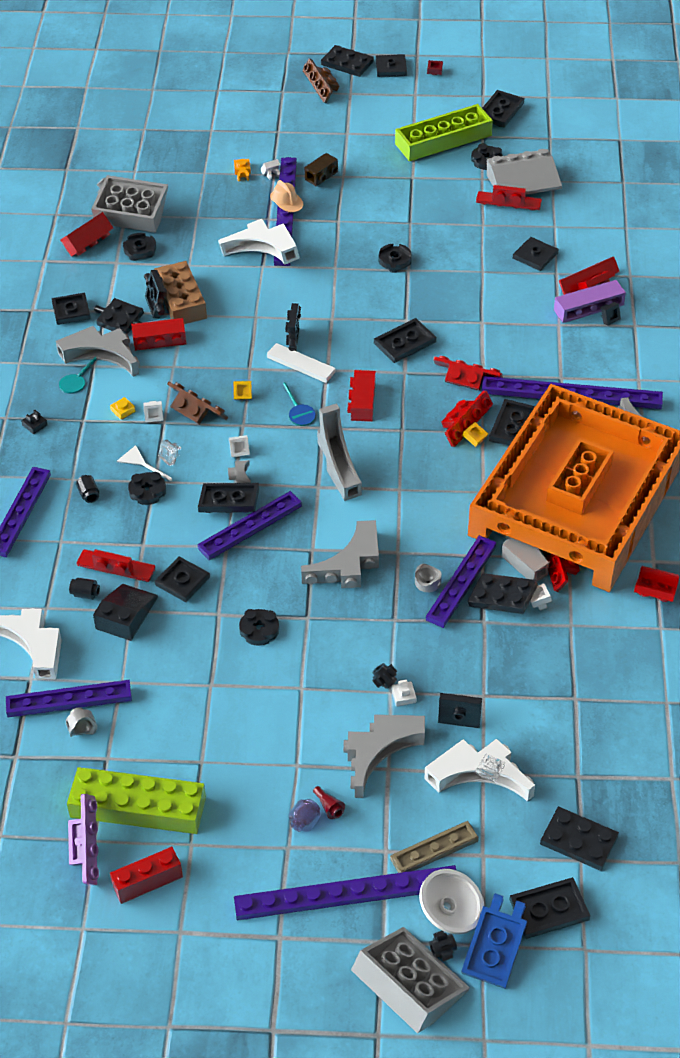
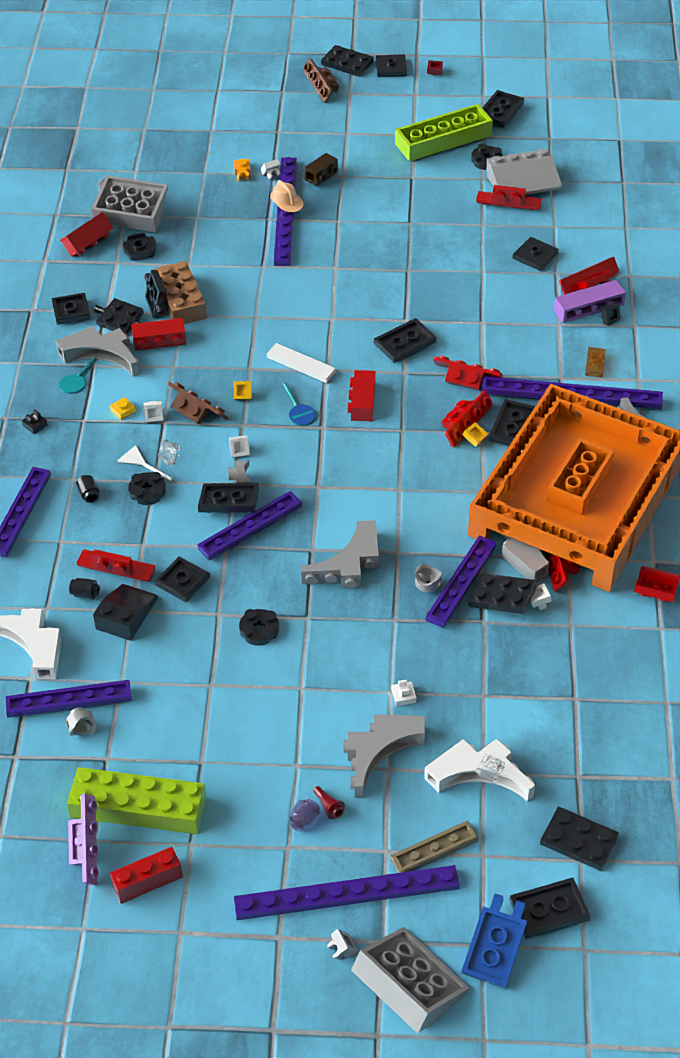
white arch [218,219,300,265] -> none
black plate [285,303,301,352] -> none
light grey arch [317,403,362,501] -> none
black gear [372,663,397,689] -> none
black plate [378,244,411,273] -> none
white dish [420,869,484,934] -> none
black gear [429,931,457,961] -> none
black plate [438,693,482,728] -> none
none -> light grey tile [327,929,358,960]
none -> clear orange plate [585,347,606,378]

